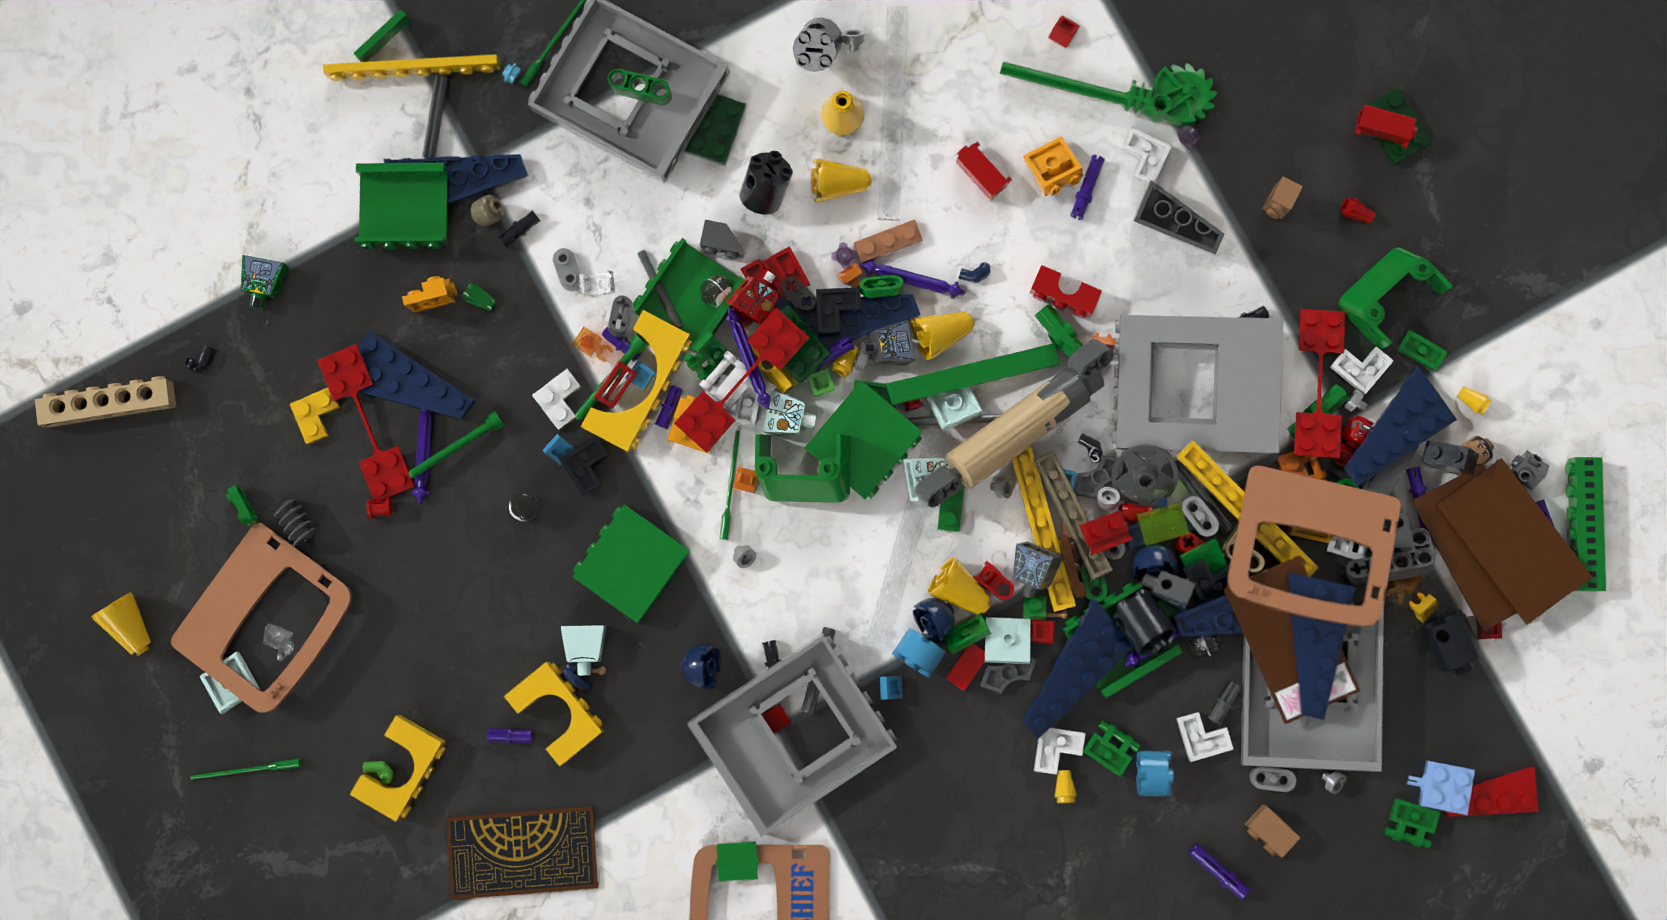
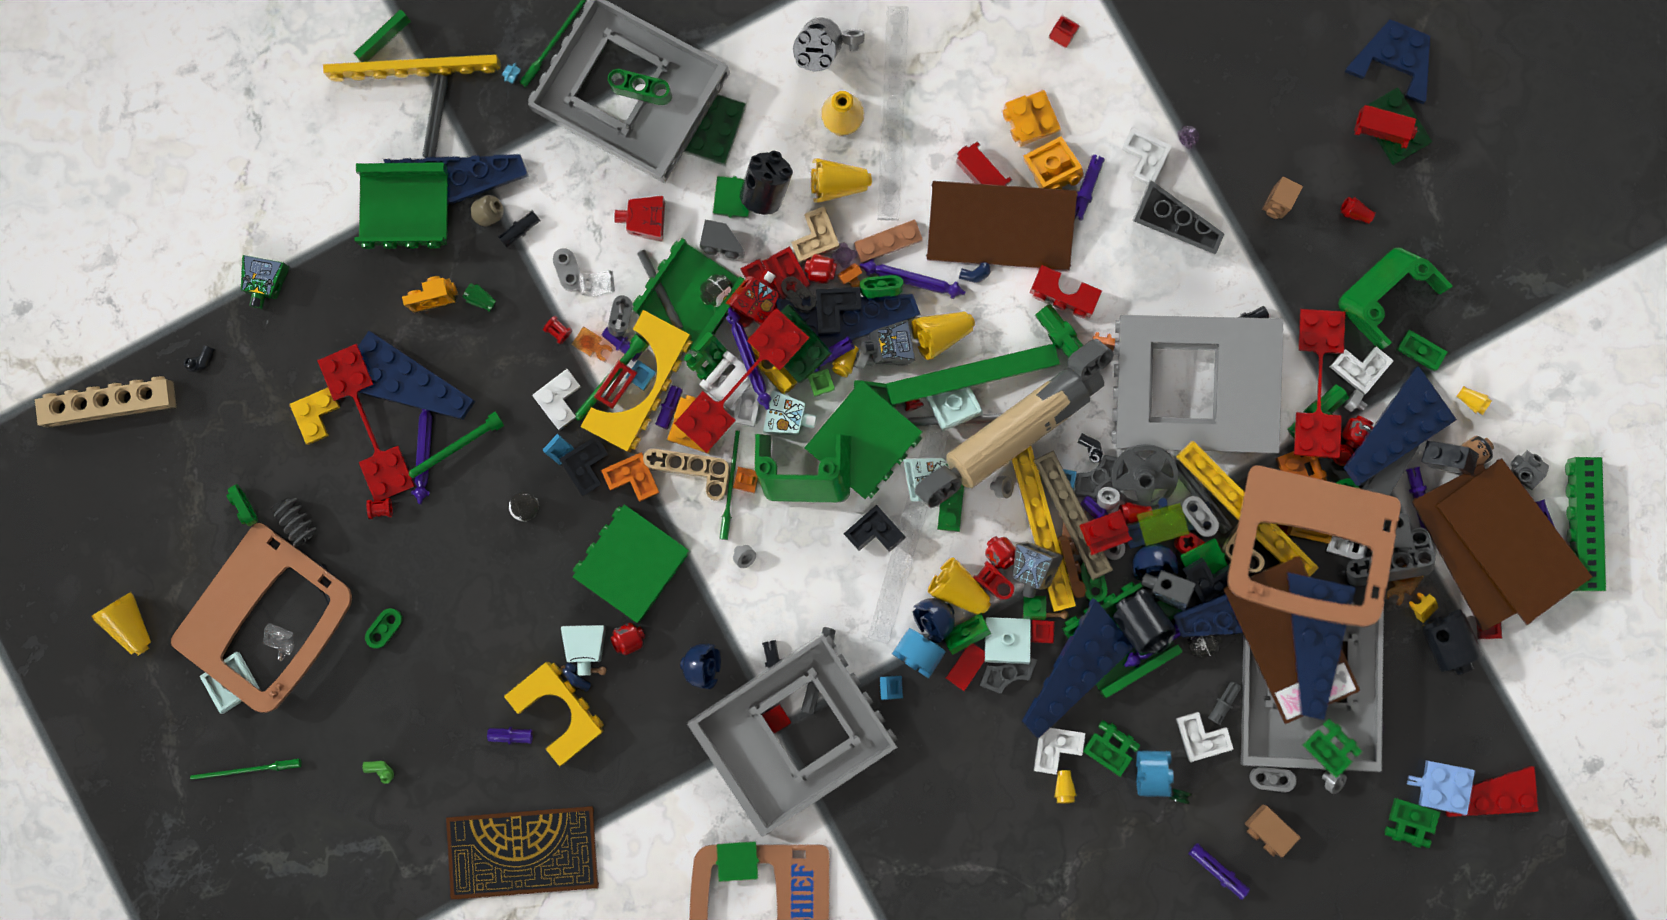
yellow arch [350,715,446,821] -> none
green piece [1000,61,1217,126] -> none
none -> green plate [365,608,403,648]
none -> red bush [543,316,572,344]
none -> orange plate [601,452,660,502]
none -> red head [610,622,645,655]
none -> red torso [614,196,665,241]
none -> tan beam [643,449,730,501]
none -> green piece [713,176,749,218]
none -> tan plate [791,206,840,264]
none -> red head [804,254,837,284]
none -> black plate [843,505,906,552]
none -> reddish brown piece [926,181,1078,270]
none -> red head [985,536,1016,570]
none -> light orange plate [1002,90,1061,147]
none -> dark purple axle [1080,496,1109,519]
none -> dark green bush [1169,788,1192,805]
none -> green plate [1302,718,1362,778]
none -> dark blue wing [1344,19,1430,104]

